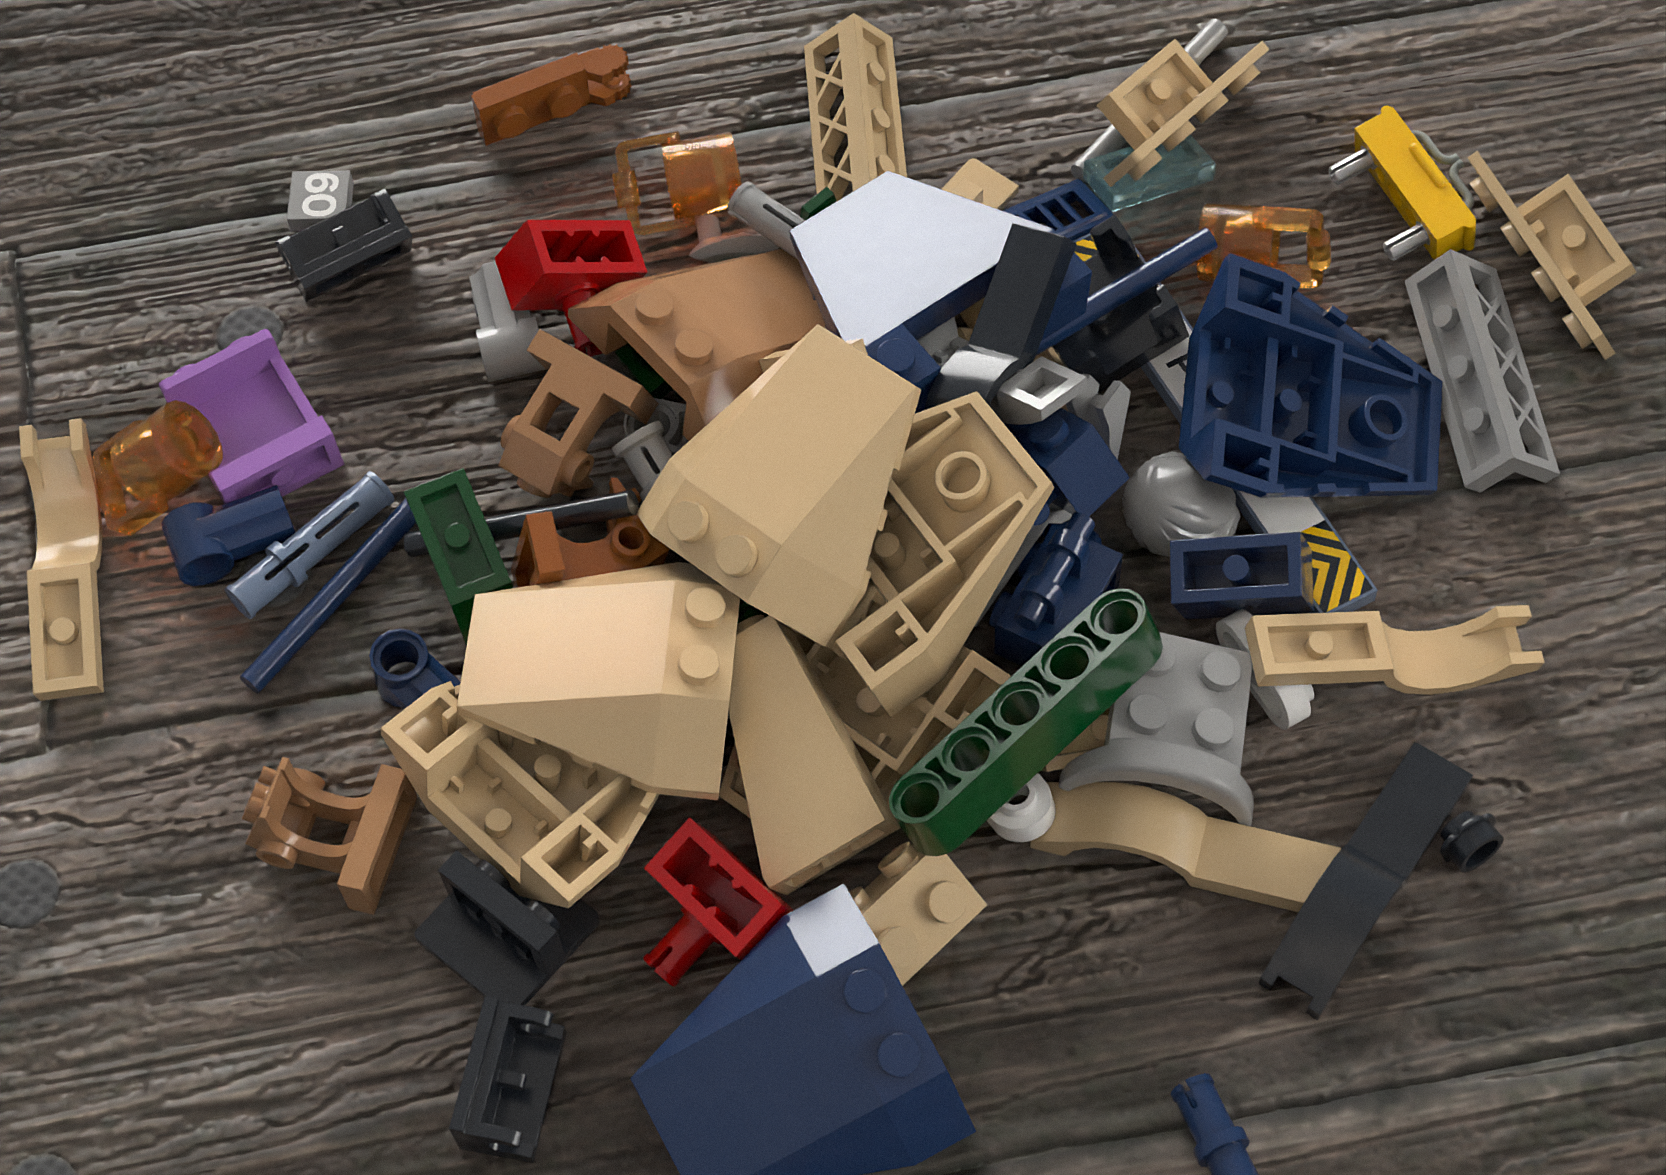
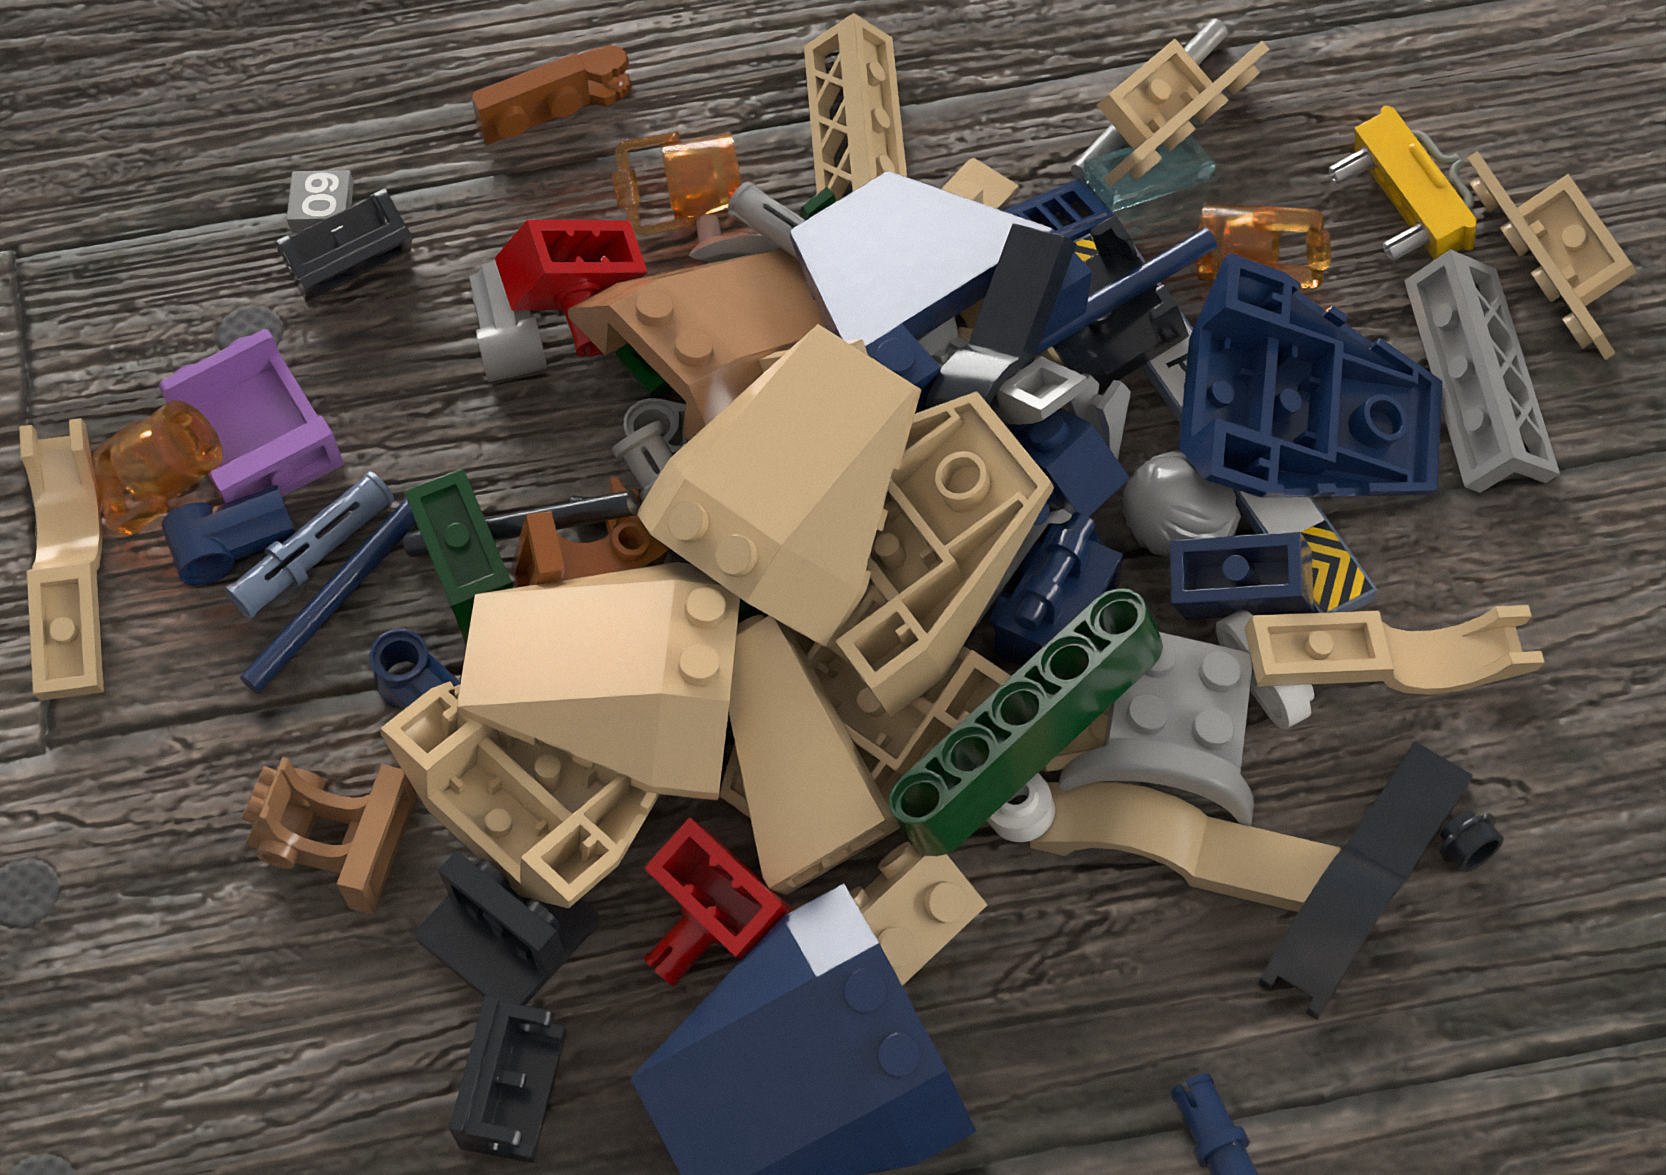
medium nougat tile [498,329,659,498] -> none

